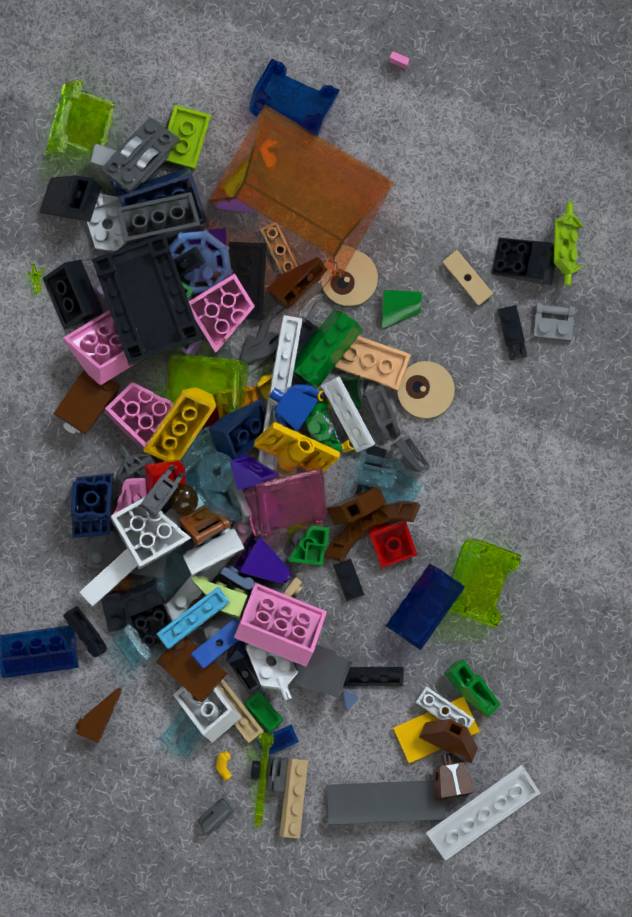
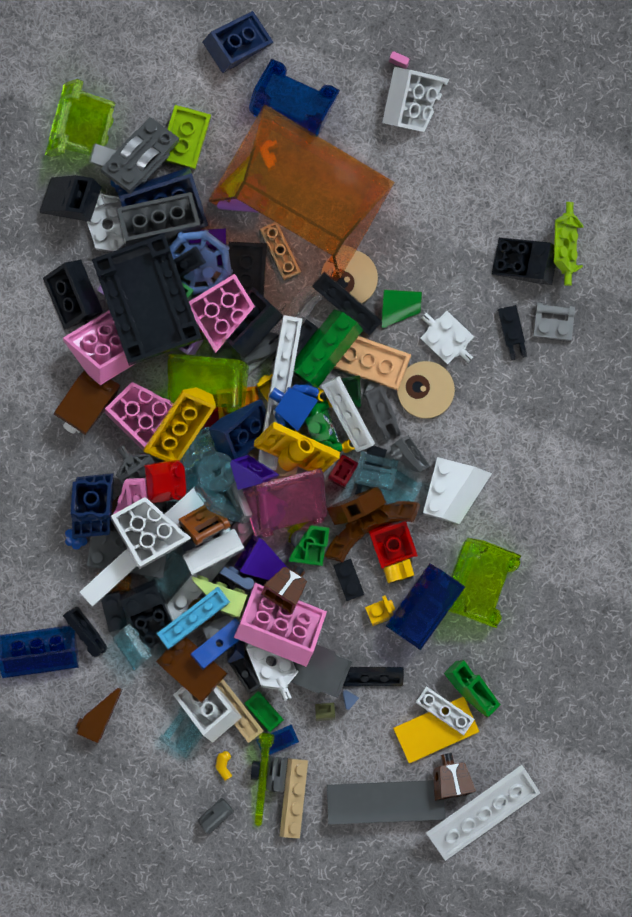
clear neon green bar [27,263,45,293] -> none
black hinge [139,464,185,517] -> none
dark brown hair [168,483,199,515] -> none
reddish brown slope [267,257,327,310] -> none
reddish brown slope [419,719,478,763] -> none
tan tile [442,250,493,306] -> none
none -> blue plant [65,529,88,550]
none -> dark blue slope [202,11,273,73]
none -> black slope [226,287,283,358]
none -> reddish brown torso [261,566,307,614]
none -> black plate [312,271,382,336]
none -> olive slope [315,703,335,721]
none -> dark red slope [328,454,359,489]
none -> yellow bracket [365,595,395,626]
none -> white wedge [382,67,449,132]
none -> yellow leg [383,559,415,583]
none -> white plate [420,311,474,364]
none -> white wedge [422,457,492,524]

